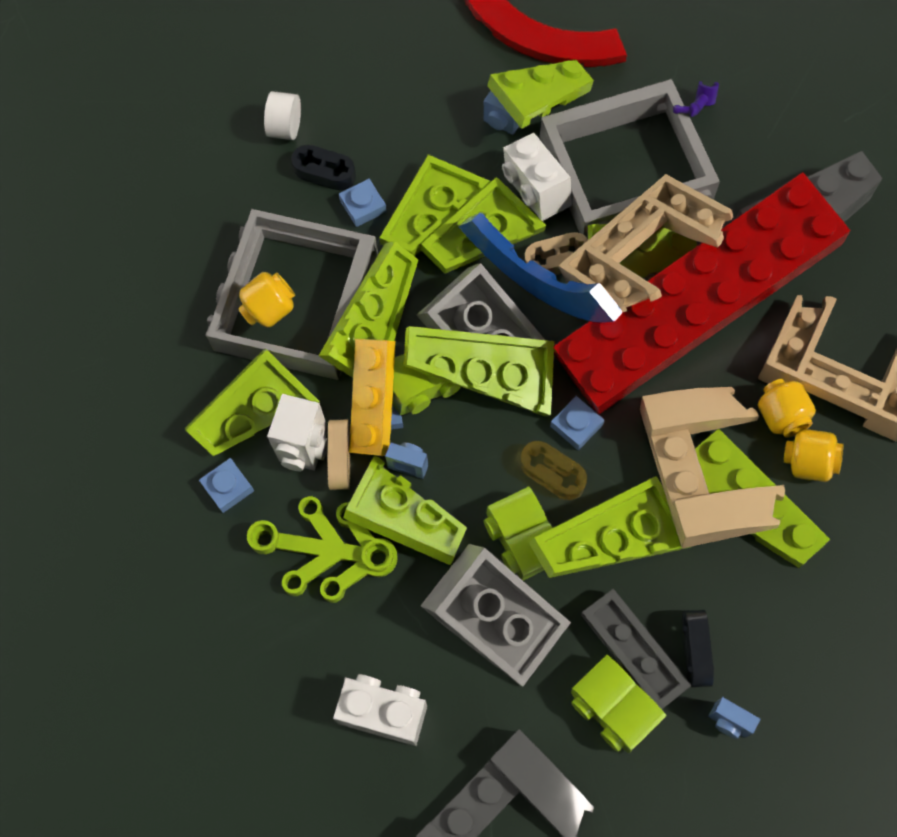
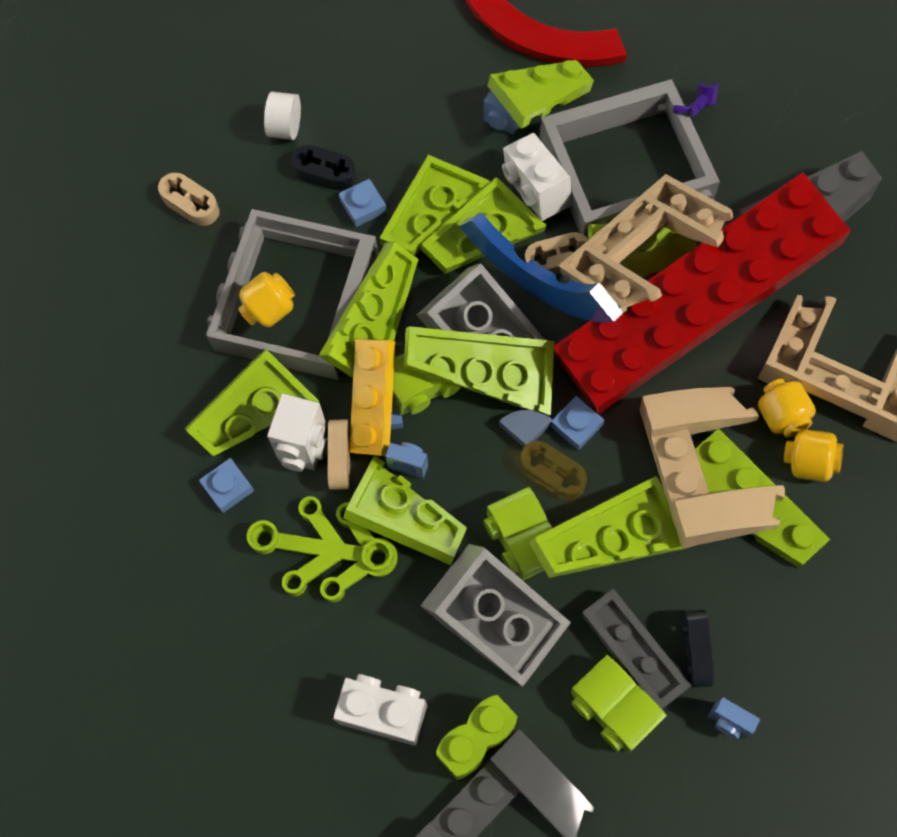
none -> tan beam [158,173,219,226]
none -> lime brick [436,695,518,780]
none -> sand blue tile [499,410,552,450]

